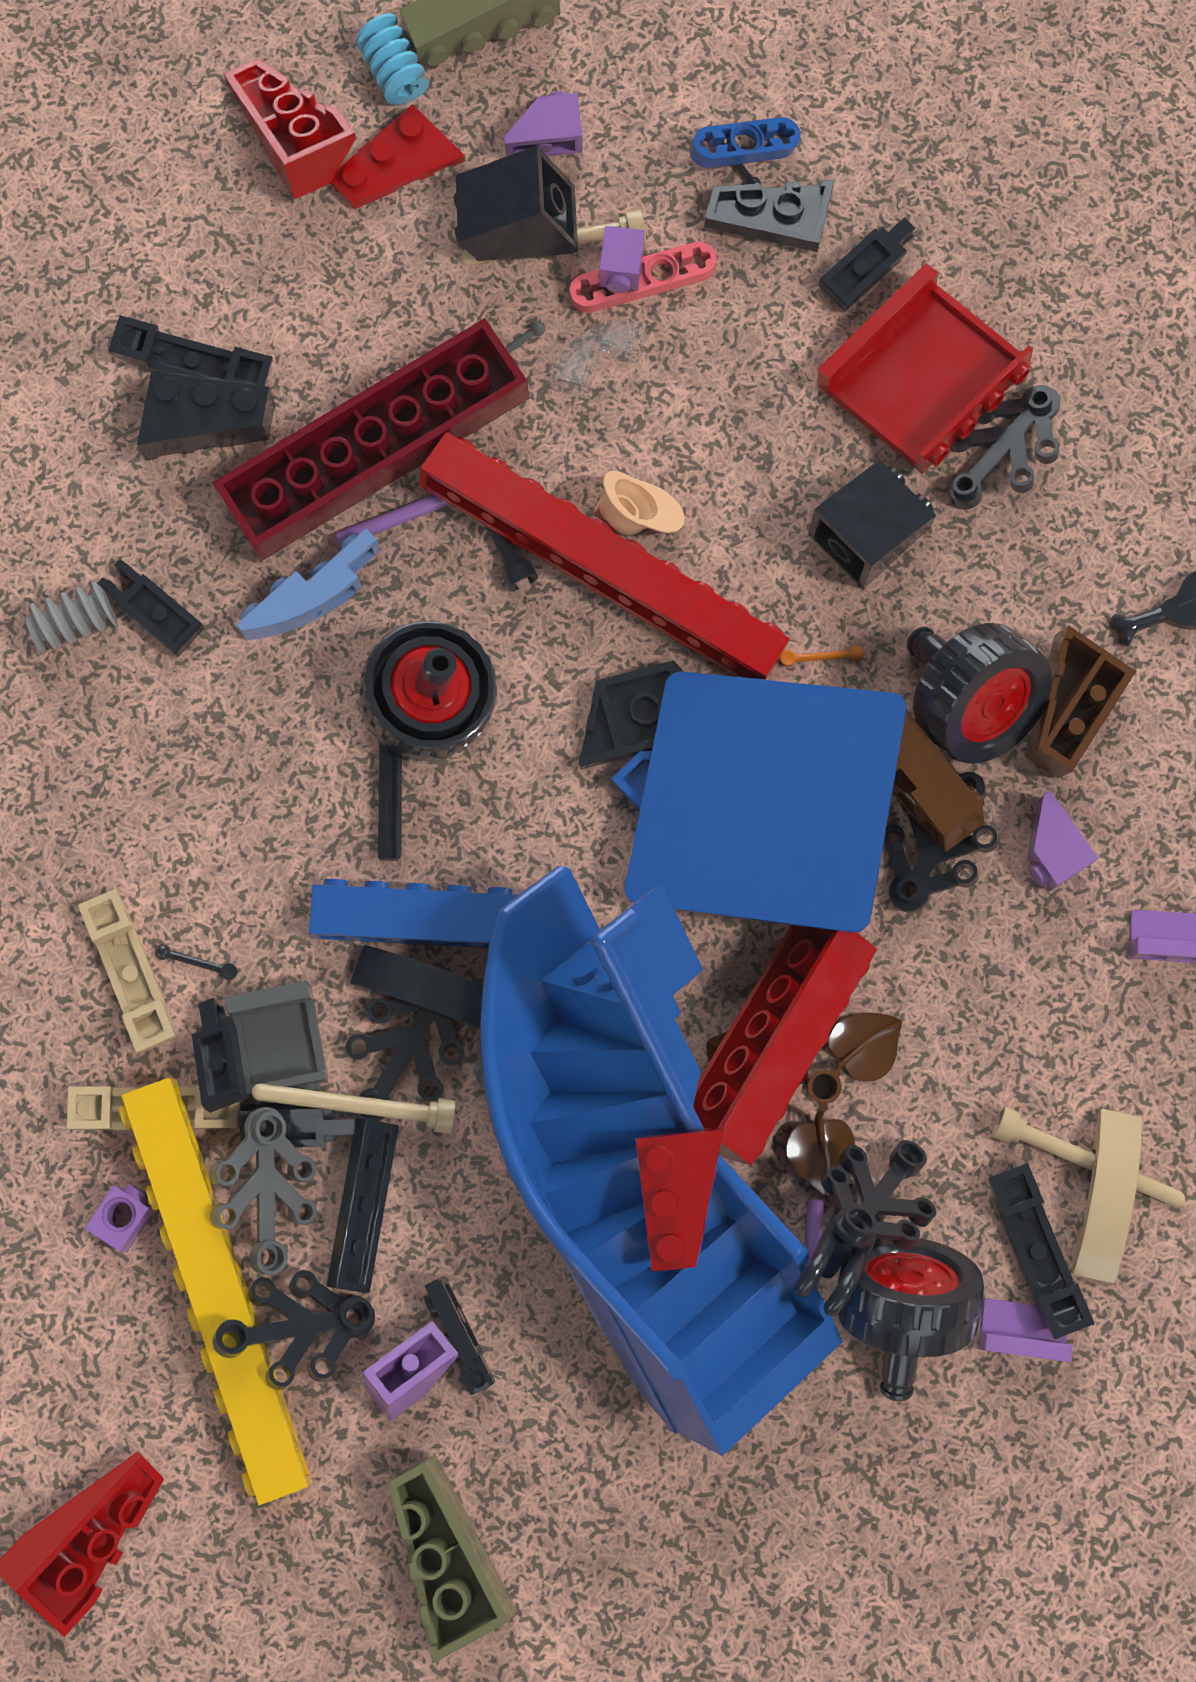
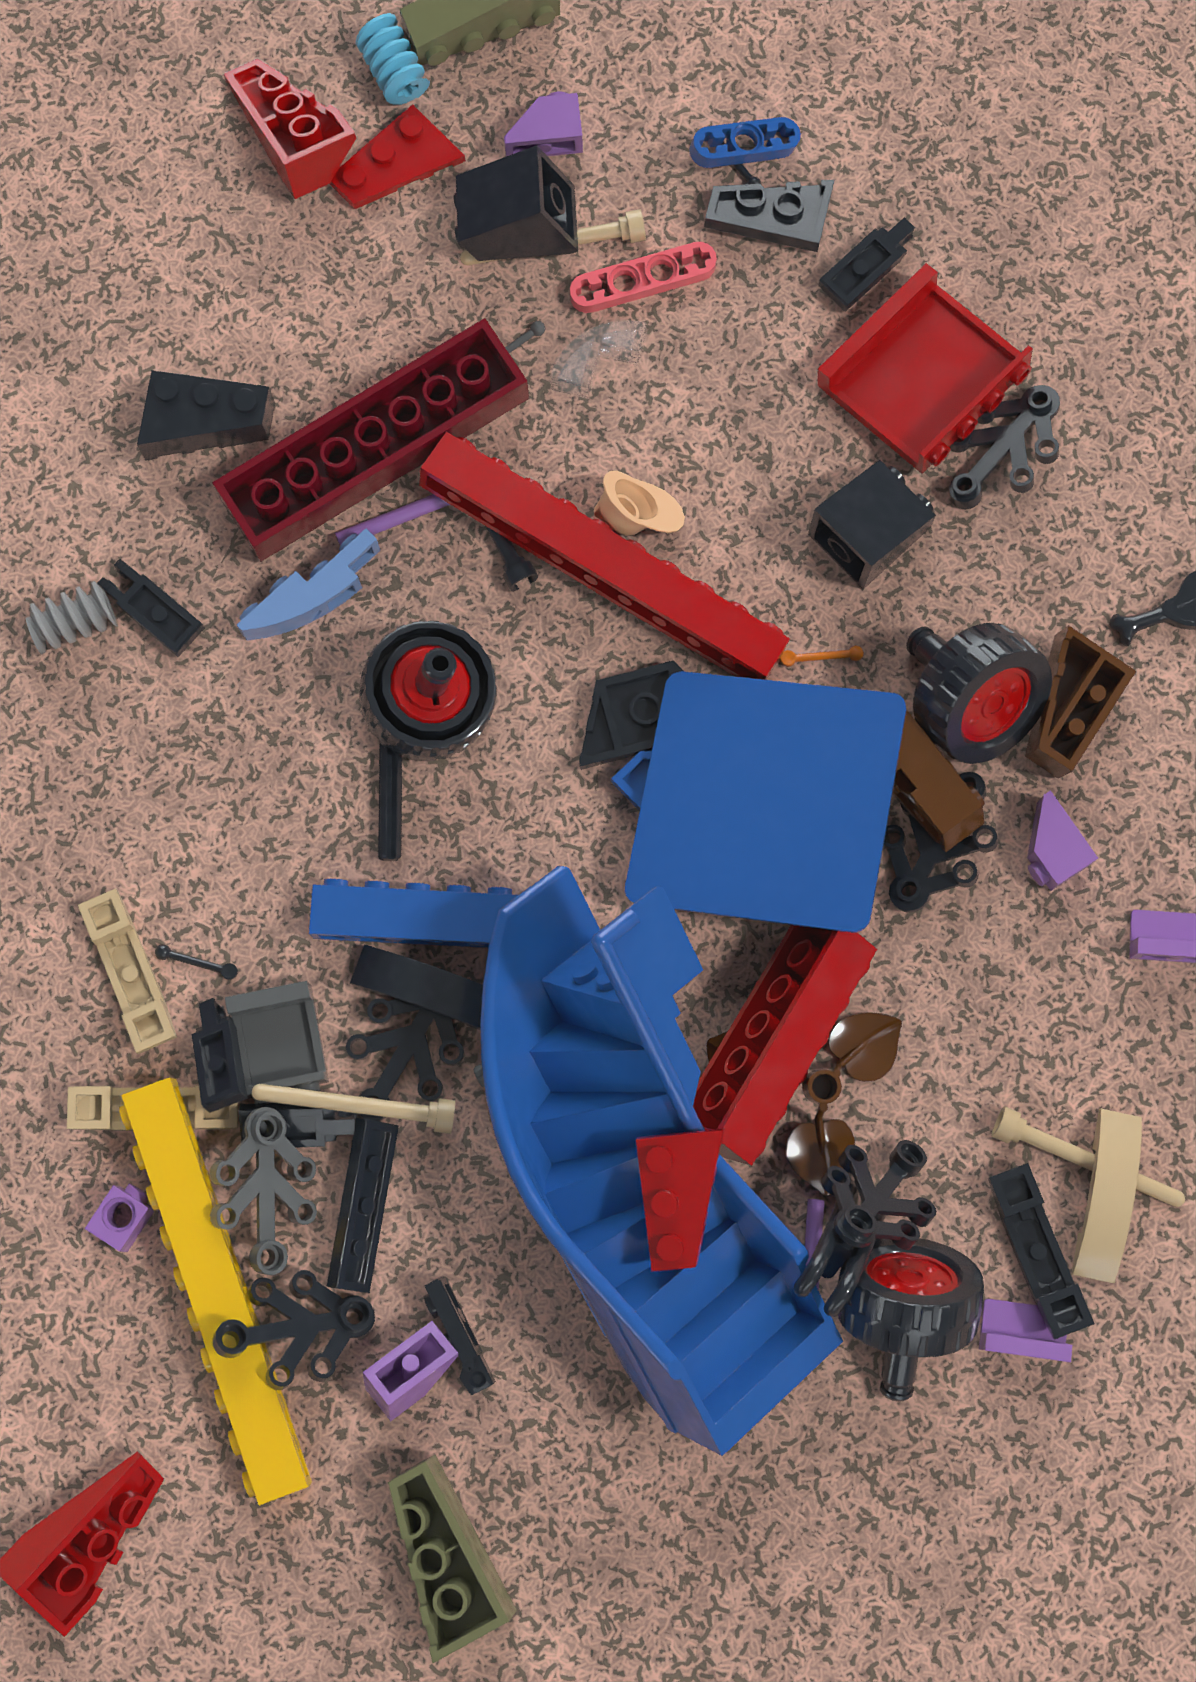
black slope [108,315,273,386] -> none
medium lavender brick [599,226,645,293] -> none

